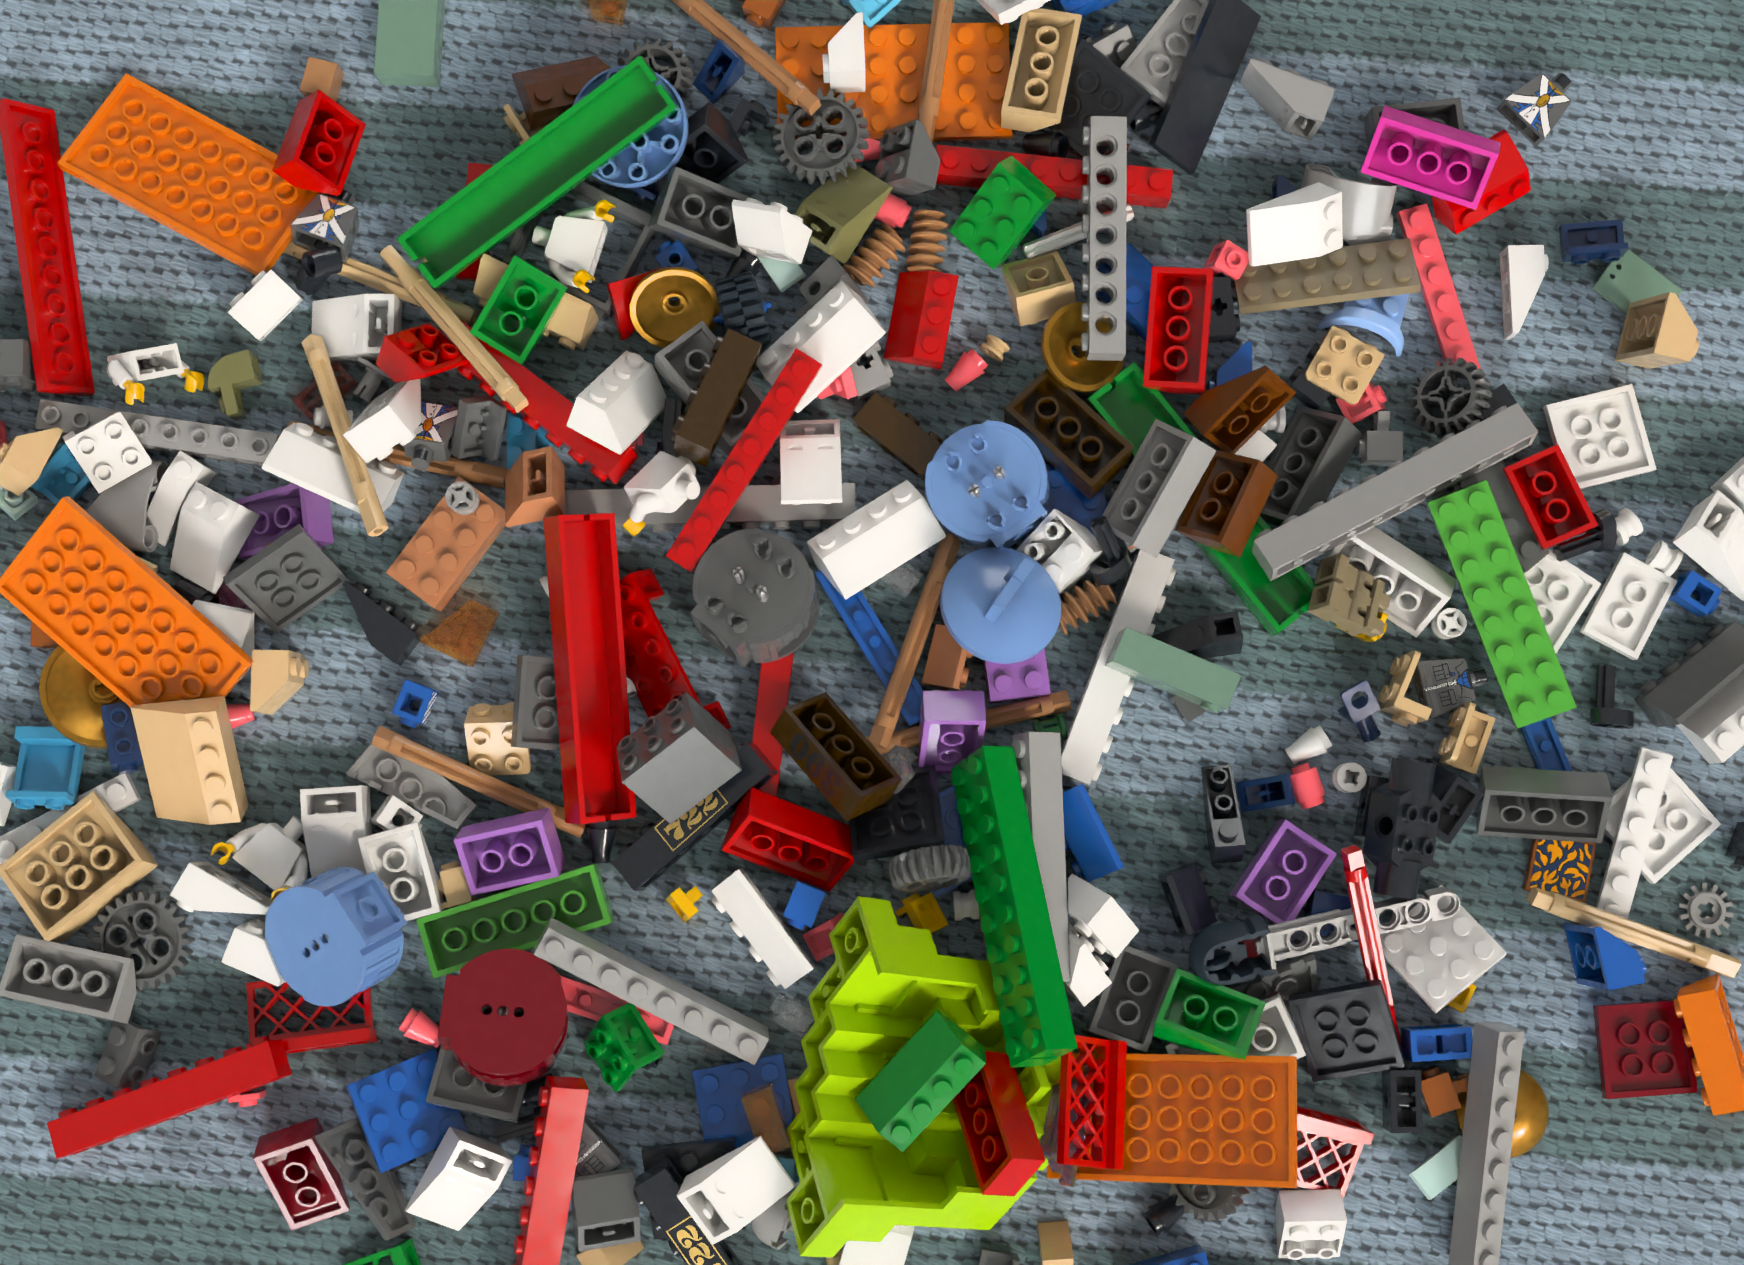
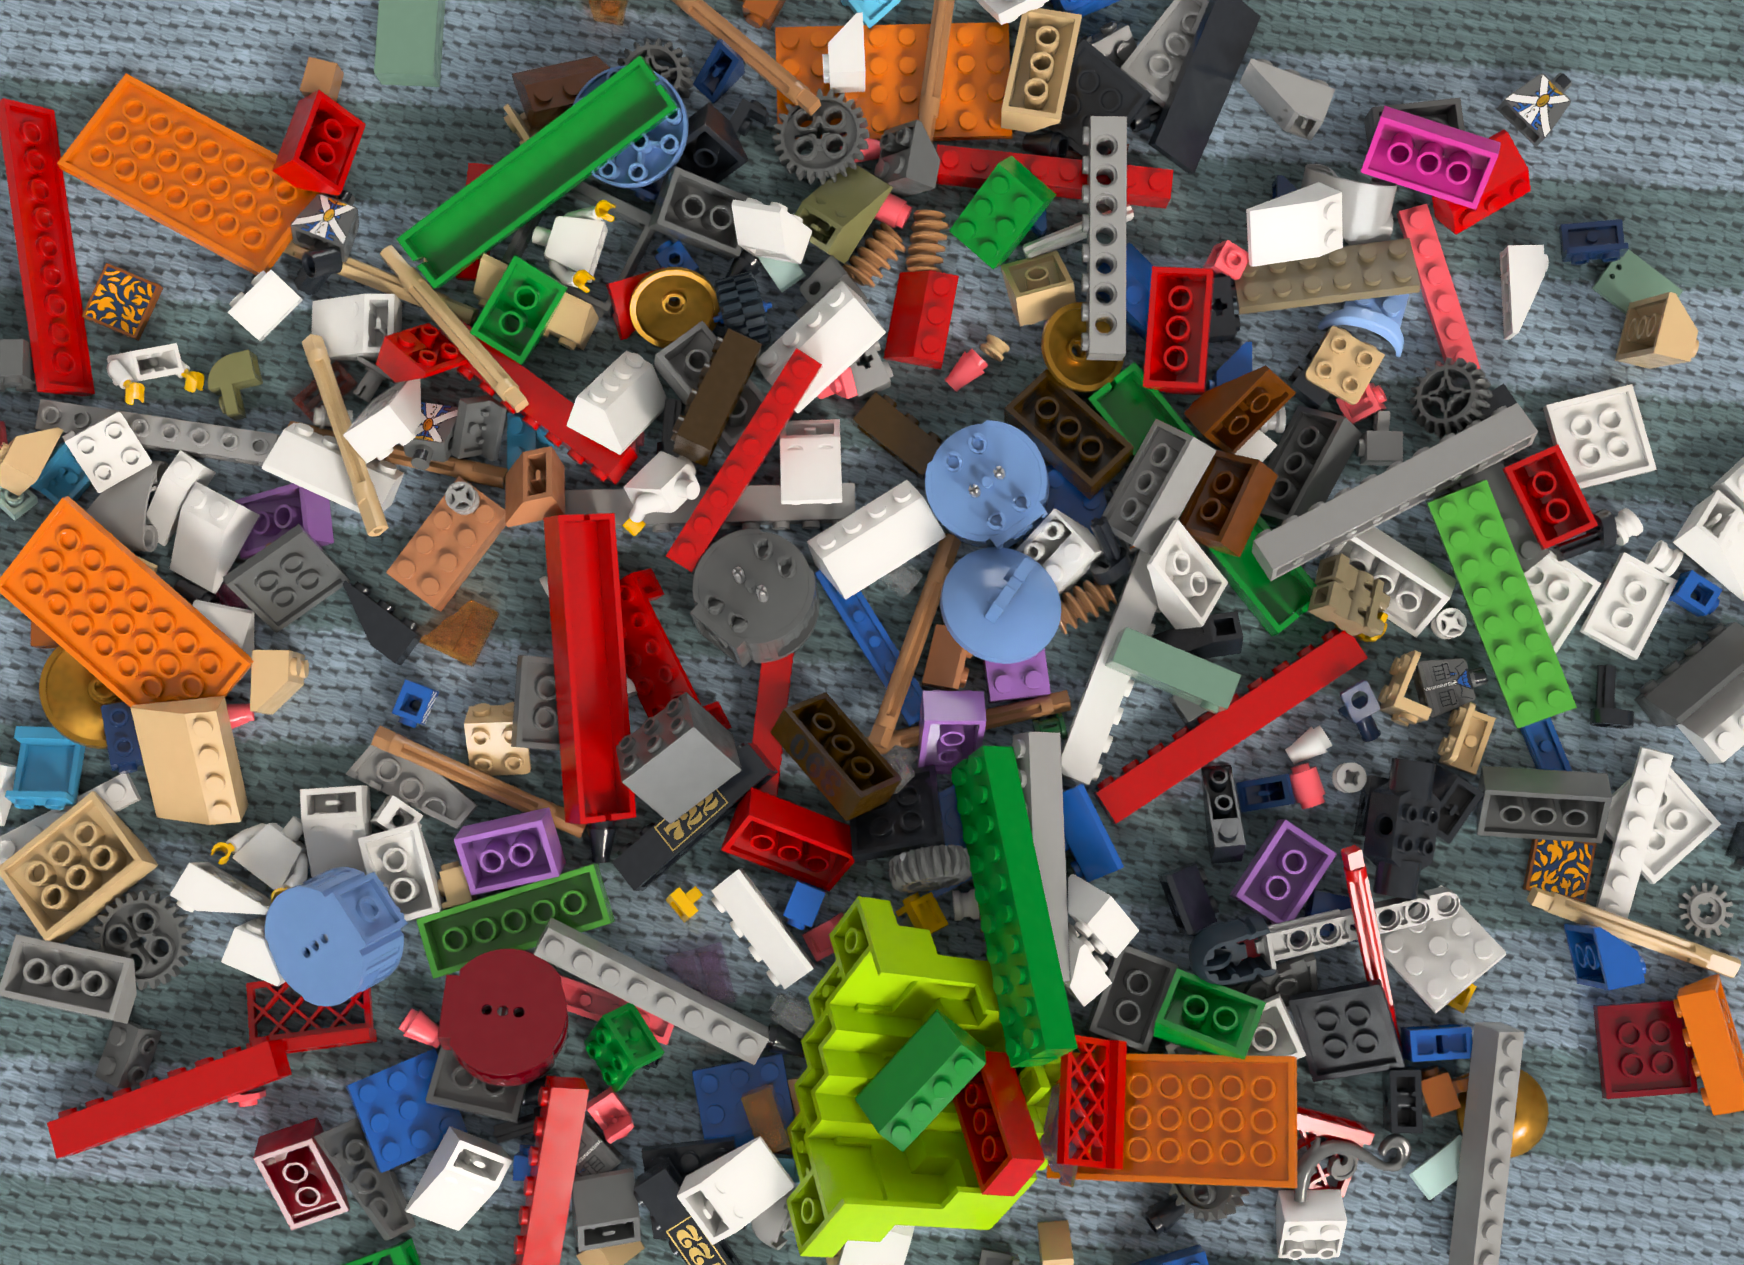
none -> tile [82,263,163,341]
none -> coral bracket [586,1087,635,1144]
none -> clear purple wing [664,941,736,1005]
none -> black cone [765,1023,805,1058]
none -> red brick [1093,628,1368,824]
none -> white slope [1147,520,1228,629]
none -> dark grey plant [1294,1134,1411,1202]

